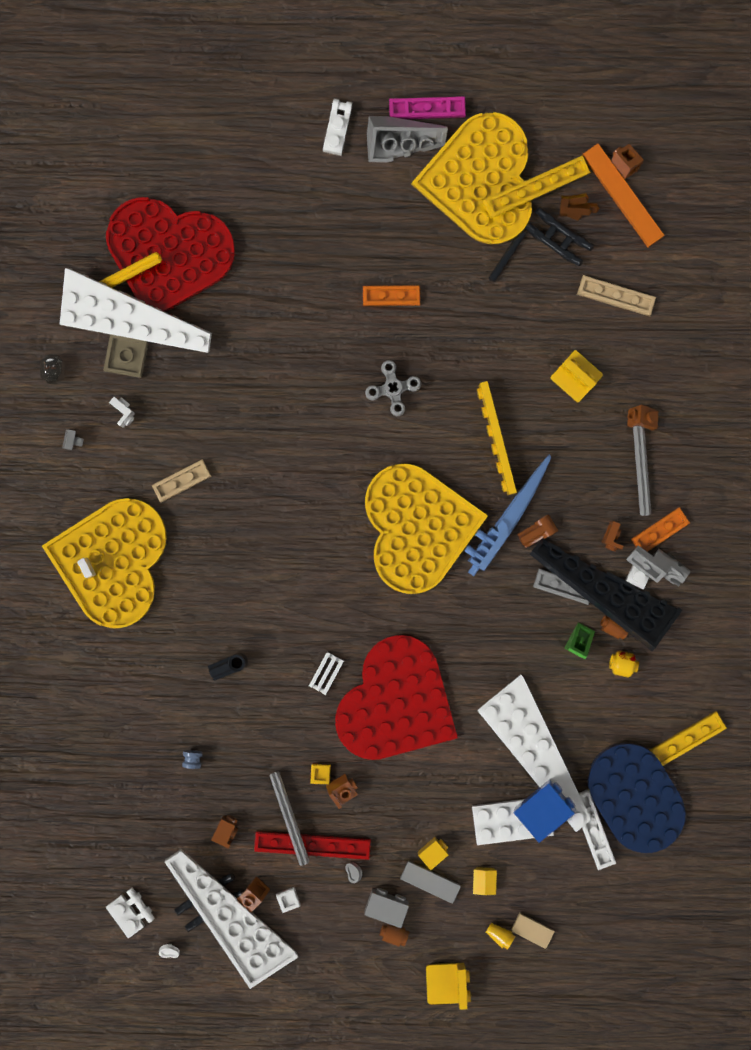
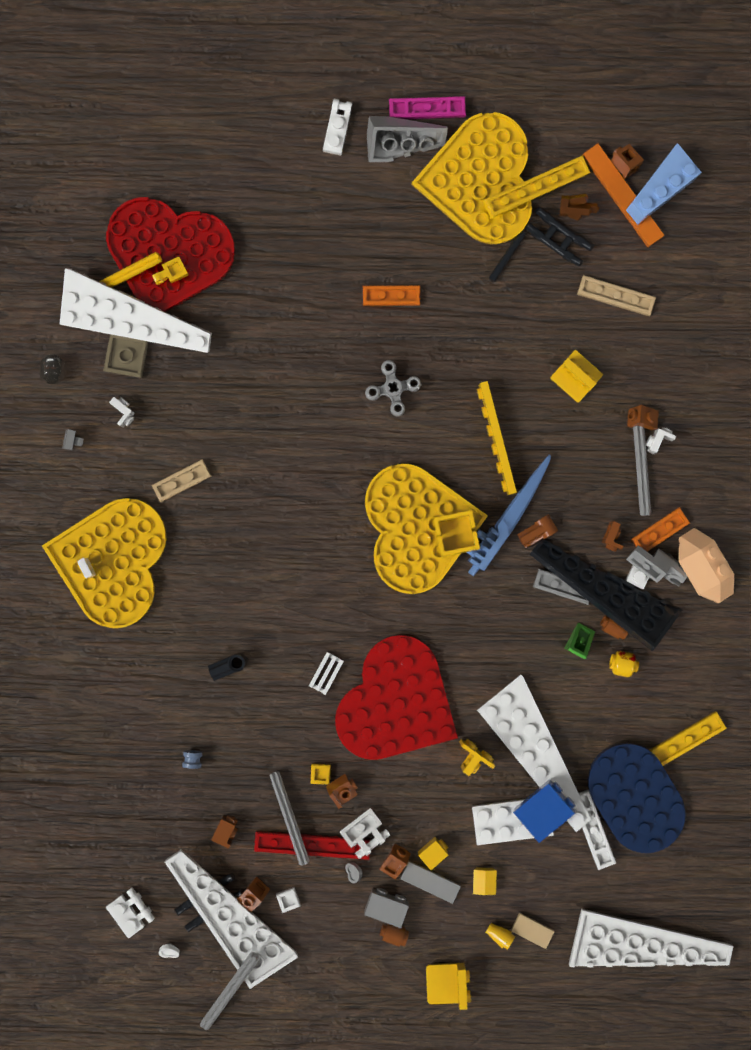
none -> yellow plate [152,257,188,285]
none -> light grey axle [200,952,259,1030]
none -> white plate [340,808,390,859]
none -> dark orange bracket [379,844,410,880]
none -> yellow piece [434,510,480,557]
none -> yellow bracket [459,739,495,776]
none -> white wing [569,909,733,967]
none -> light blue wedge [626,143,702,225]
none -> white bracket [646,427,676,454]
none -> light nougat wedge [679,528,734,603]

